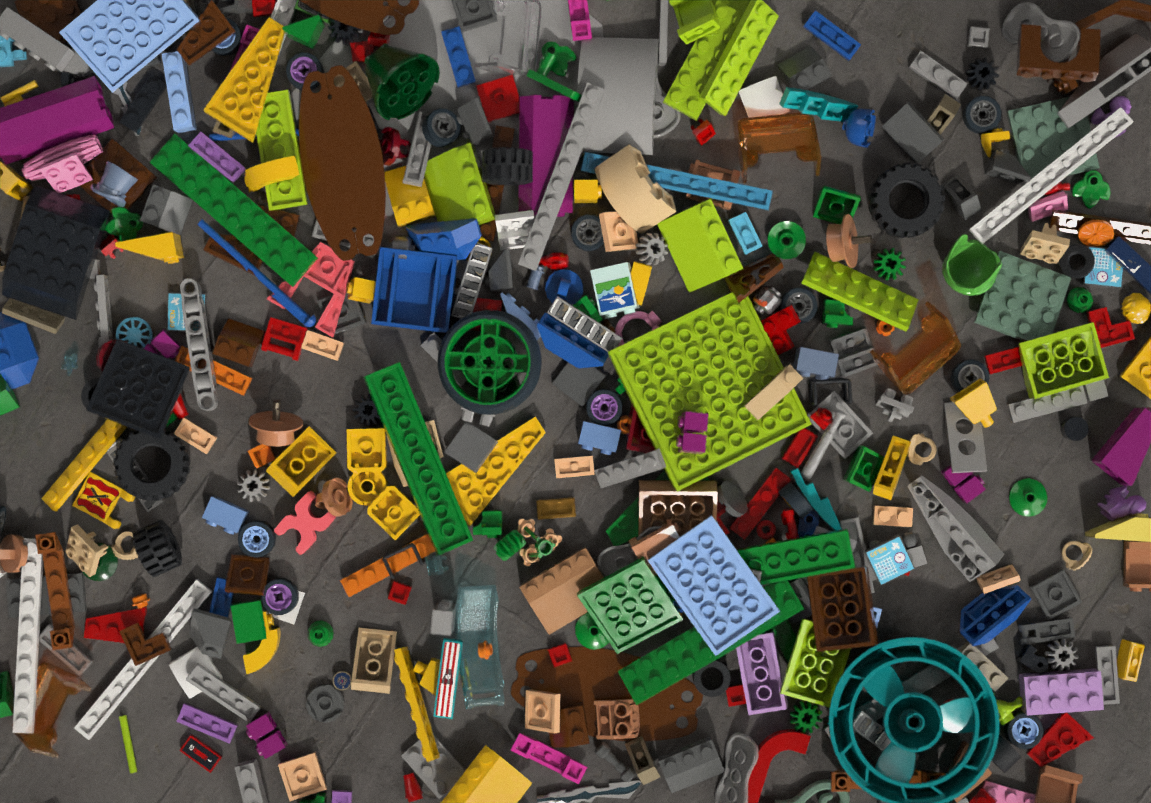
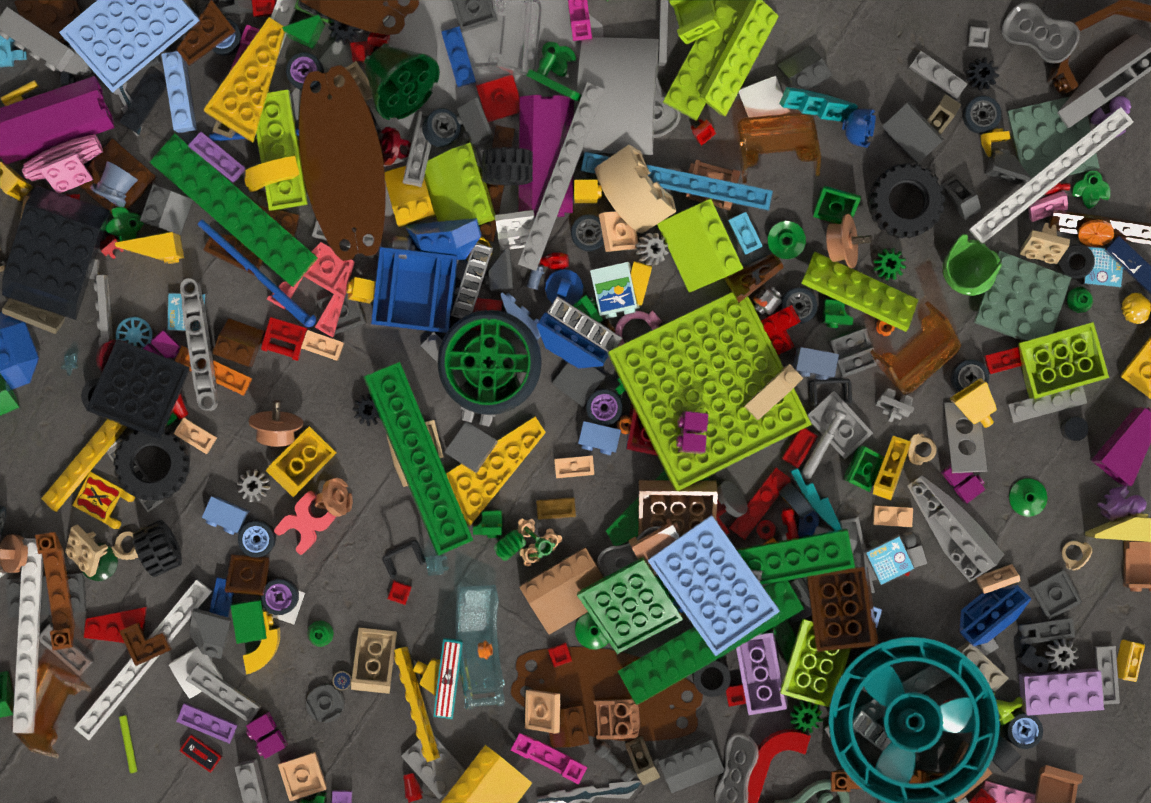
orange plate [132,593,150,609] -> none
orange panel [248,444,276,468] -> none
orange plate [340,534,435,597] -> none
yellow plate [347,428,420,540] -> none
light grey brick [431,599,457,635] -> none
light grey plate [594,449,666,488] -> none
blue plate [803,10,861,61] -> none
red plate [810,407,833,430] -> none
reddish brown arch [1016,24,1101,82] -> none
red wing [1026,713,1094,767] -> none
light grey tile [1084,379,1108,402] -> none
red plate [1086,307,1135,348] -> none

